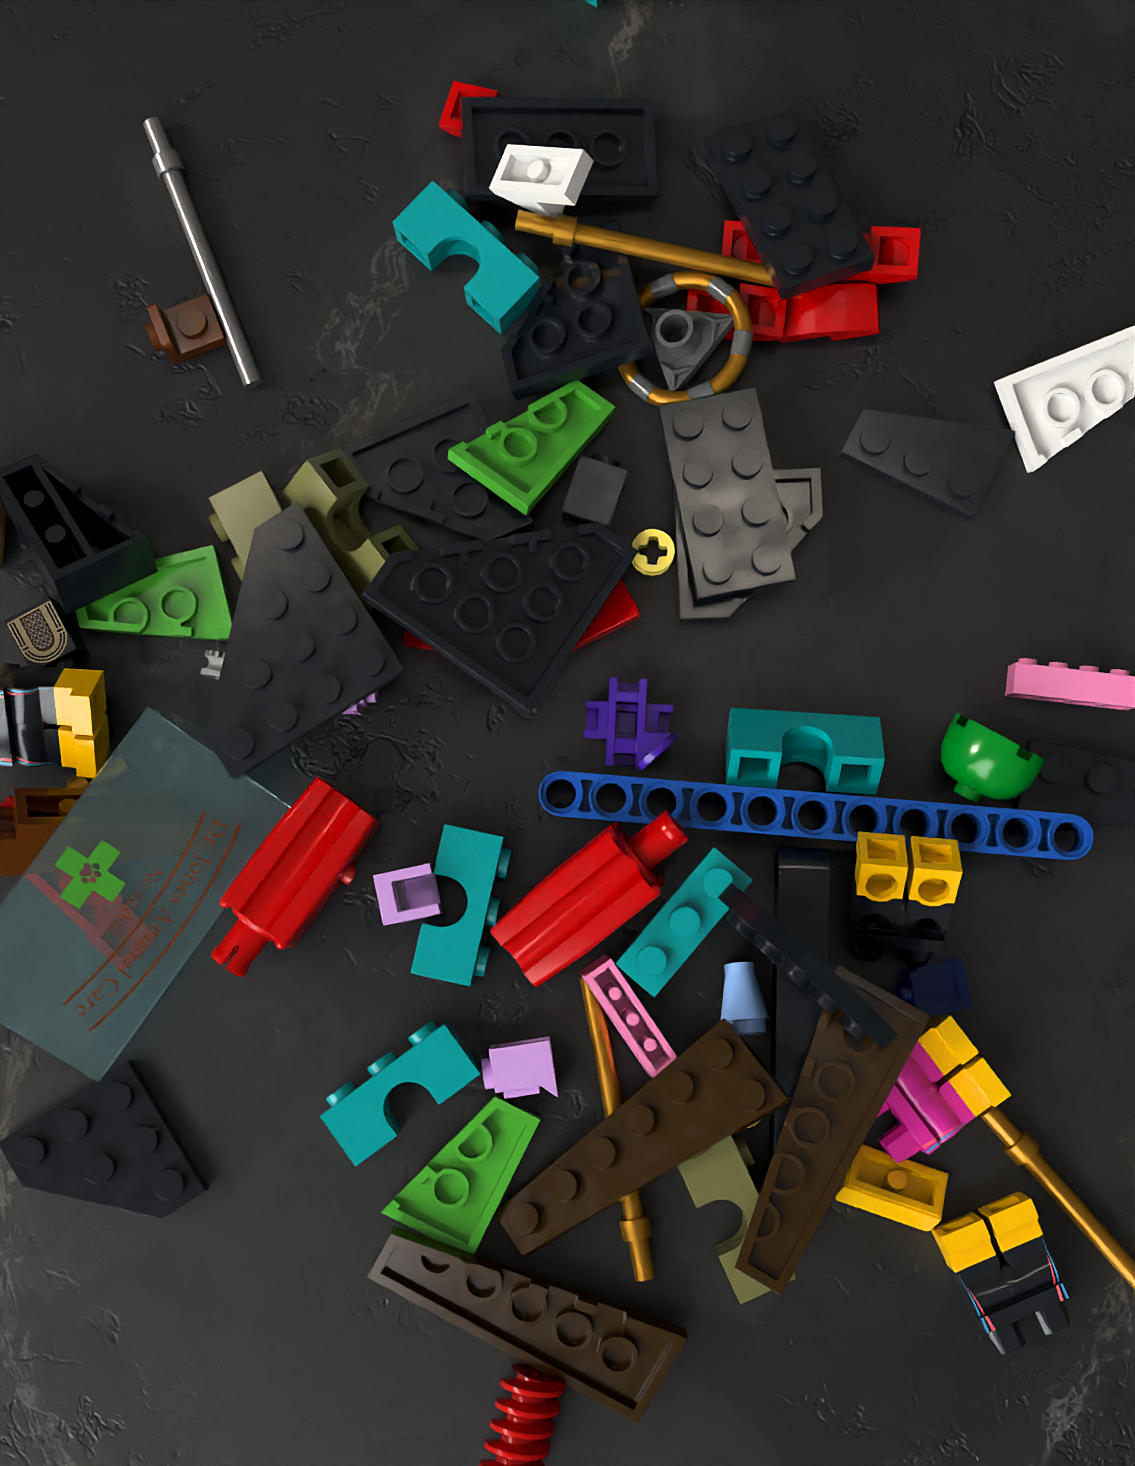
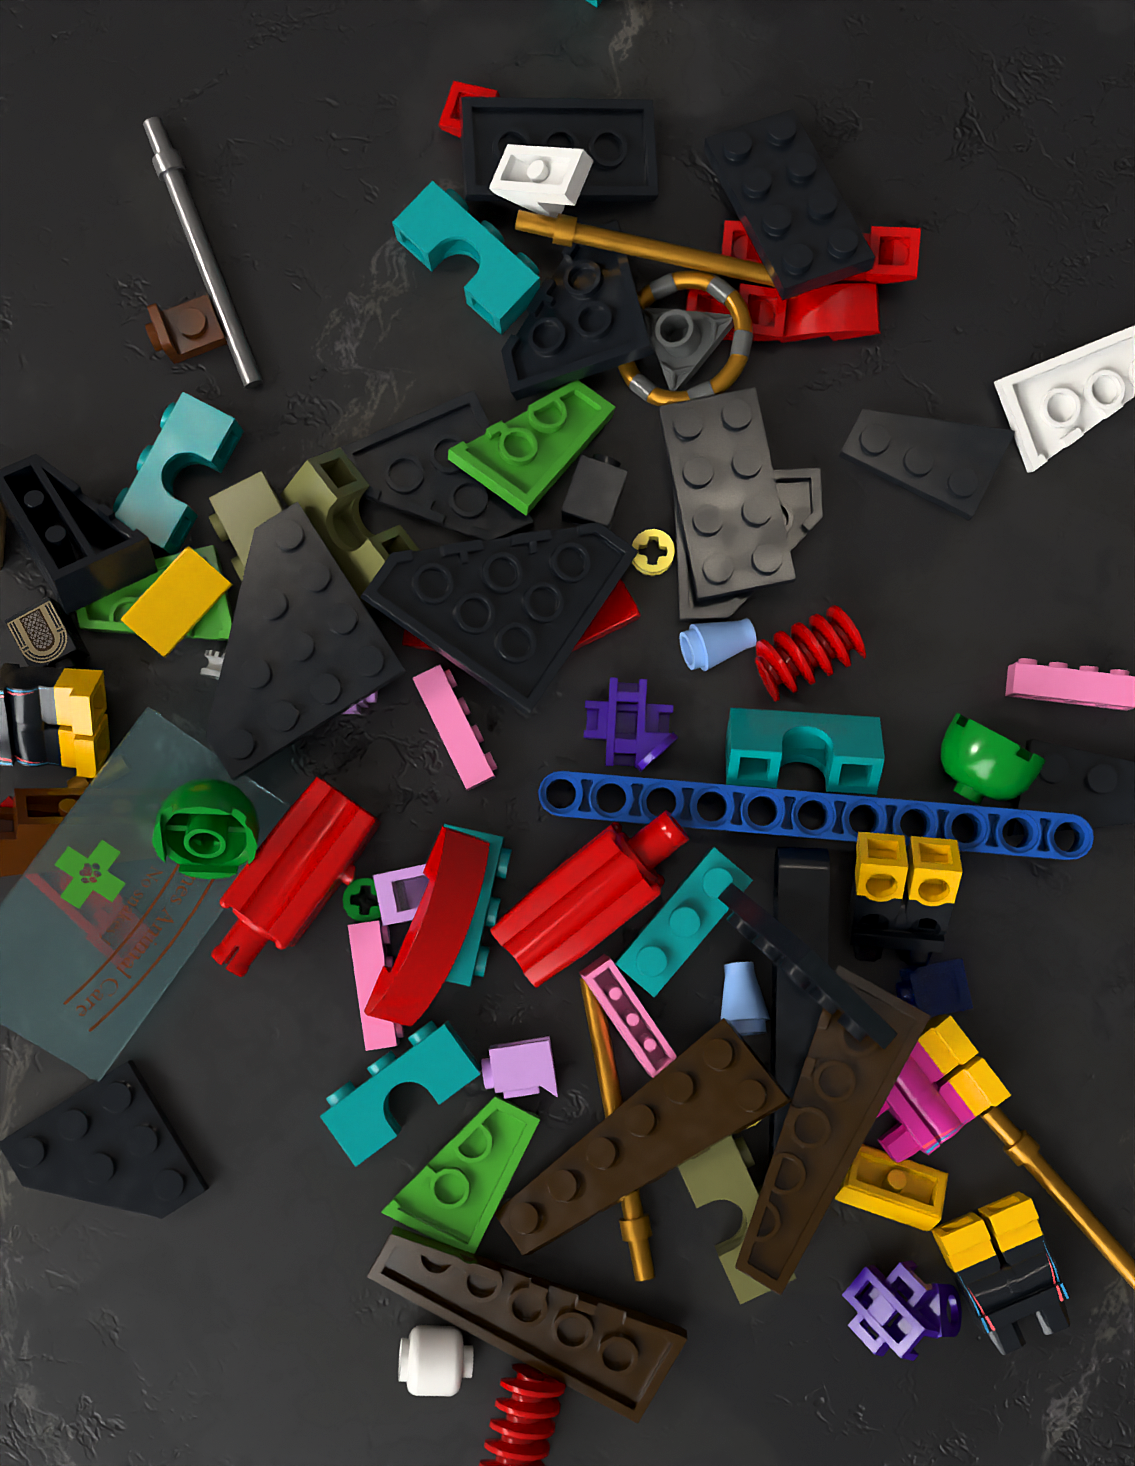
none -> teal arch [113,392,244,555]
none -> yellow slope [121,546,233,658]
none -> green cylinder [152,778,260,880]
none -> green bush [343,878,381,923]
none -> bright pink piece [348,920,404,1051]
none -> red slope [364,826,490,1027]
none -> white head [398,1325,473,1397]
none -> bright pink piece [412,665,497,791]
none -> light blue cone [679,618,757,671]
none -> red piece [755,605,866,702]
none -> dark purple piece [842,1261,962,1361]

